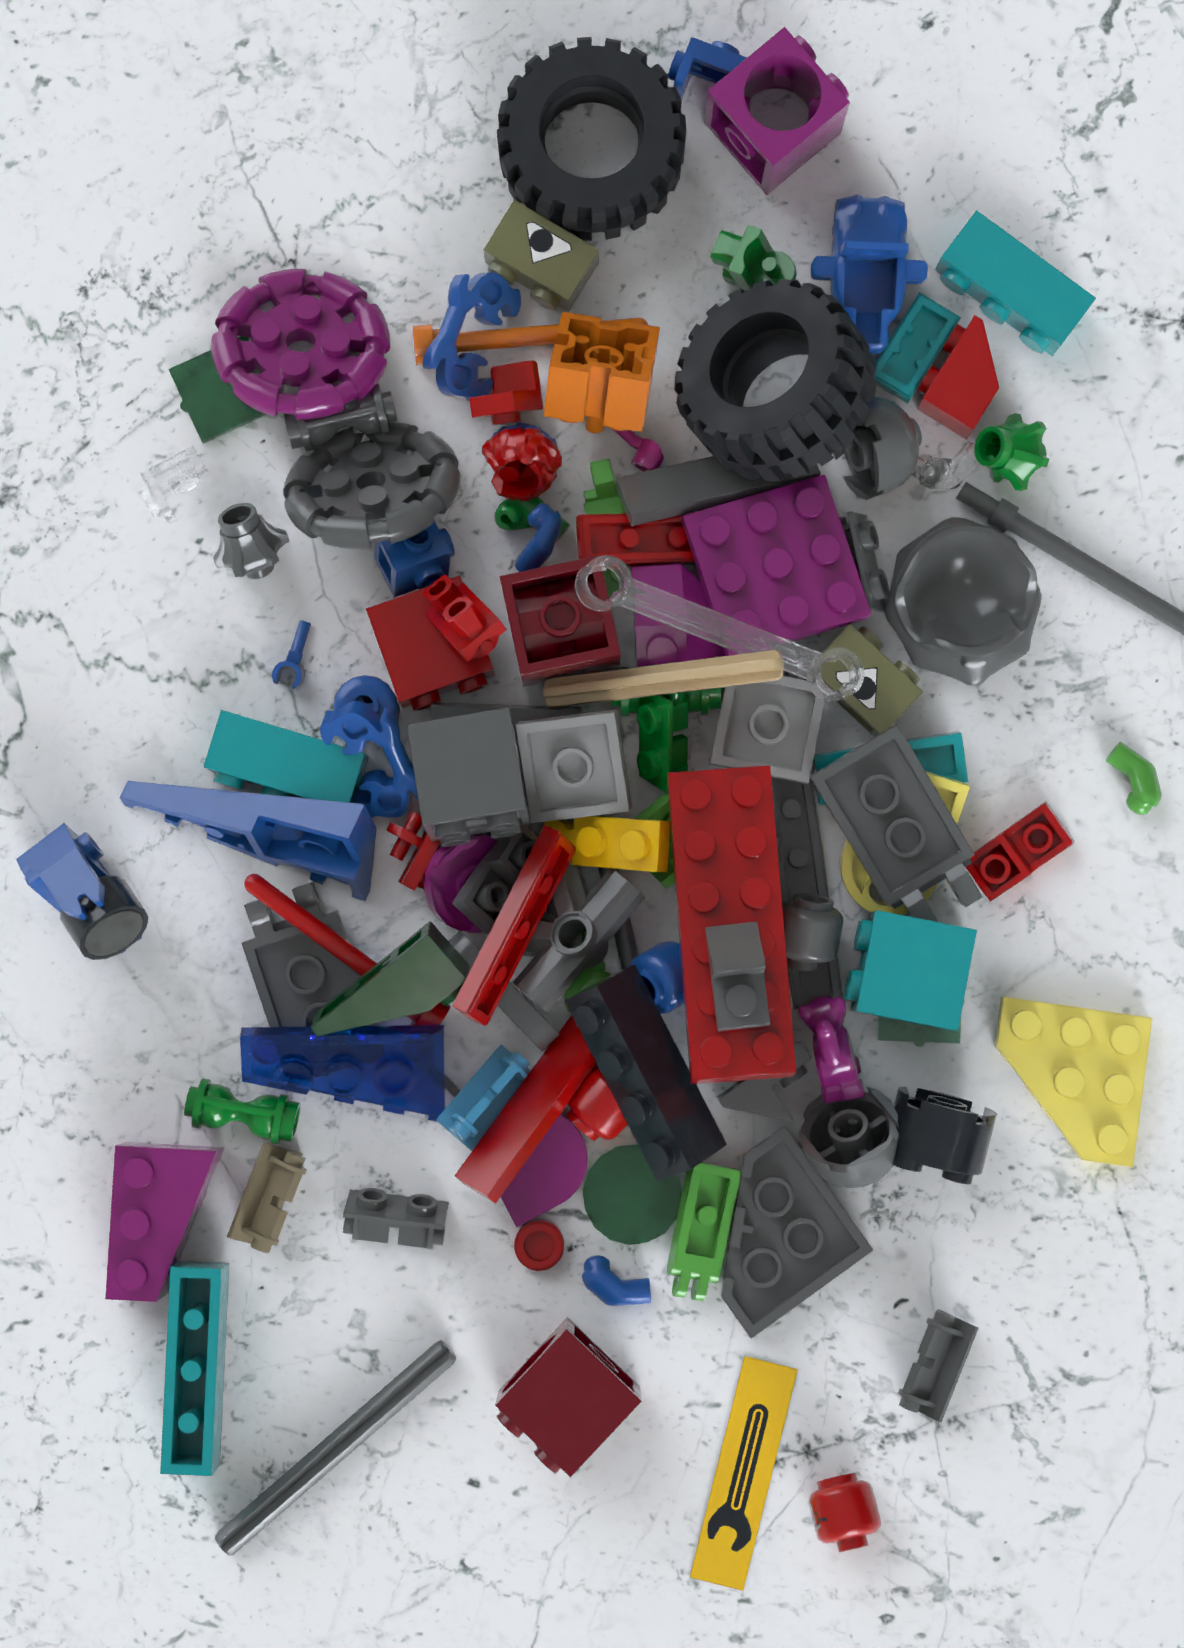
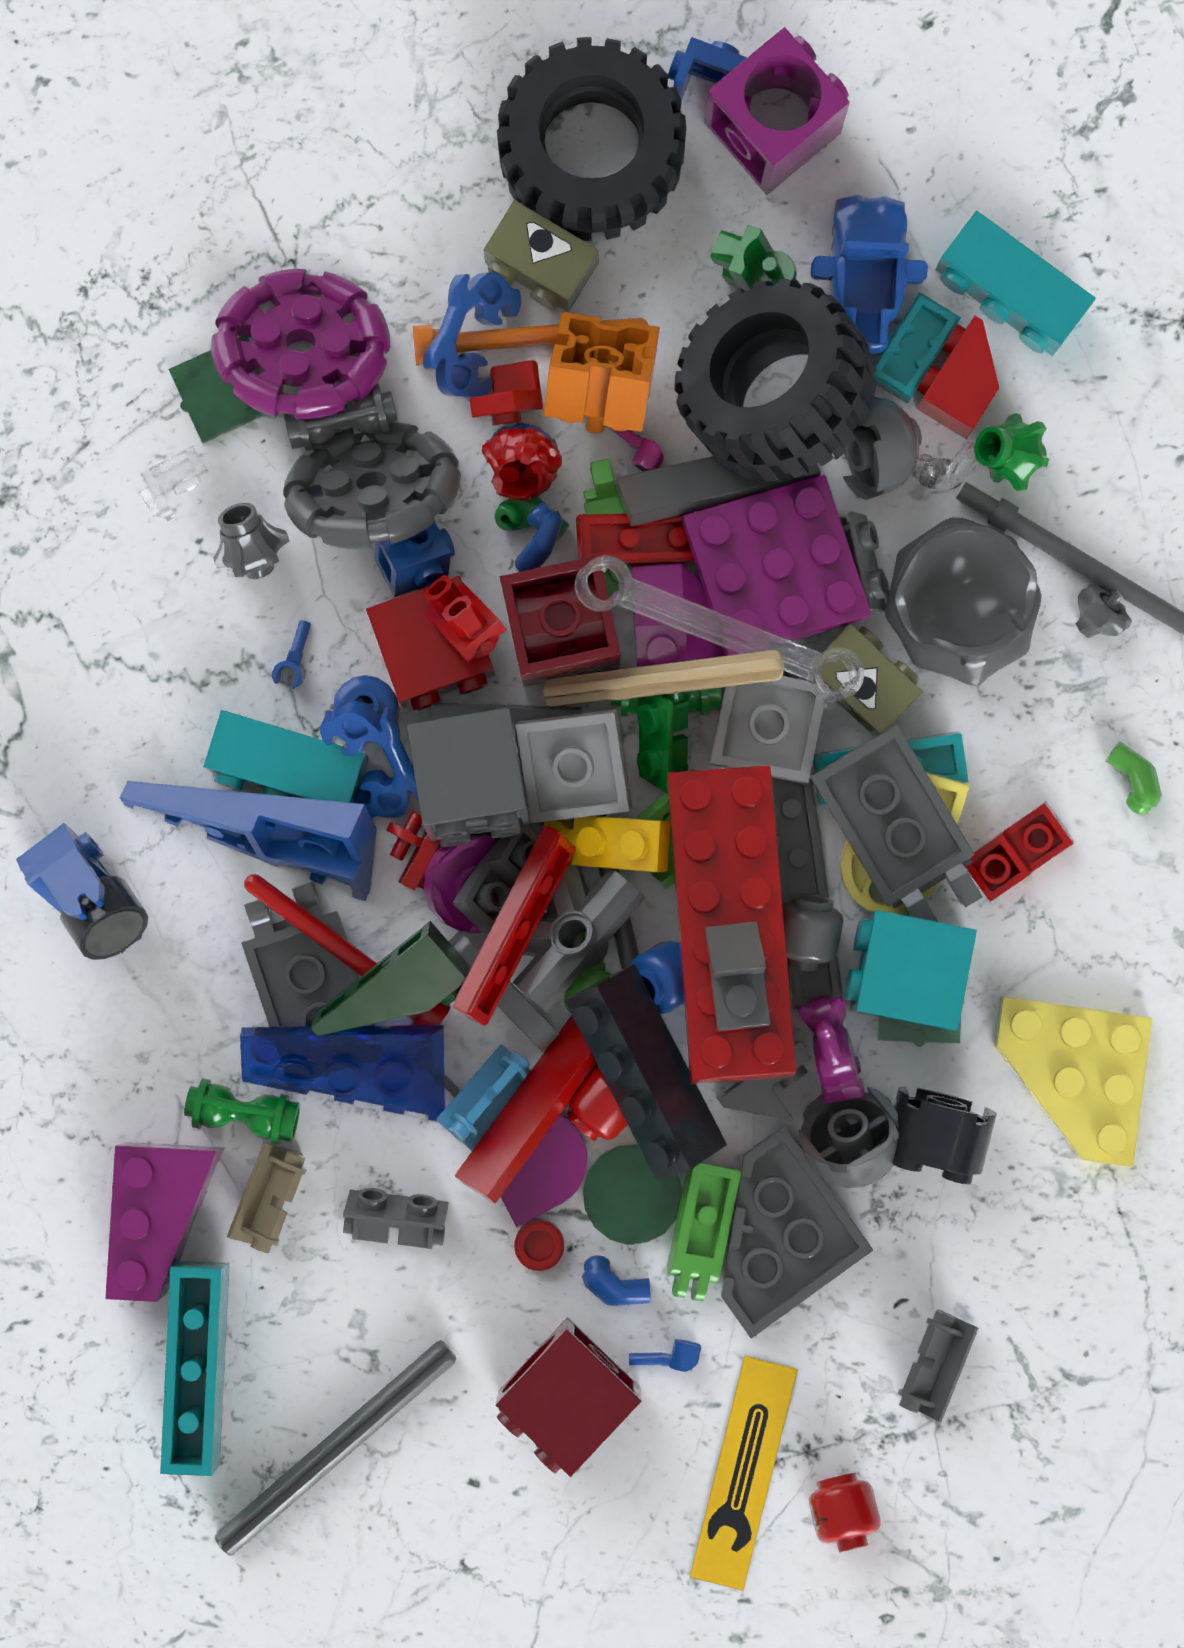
none -> blue hand [629,1339,701,1372]
none -> dark grey piece [1075,583,1132,638]

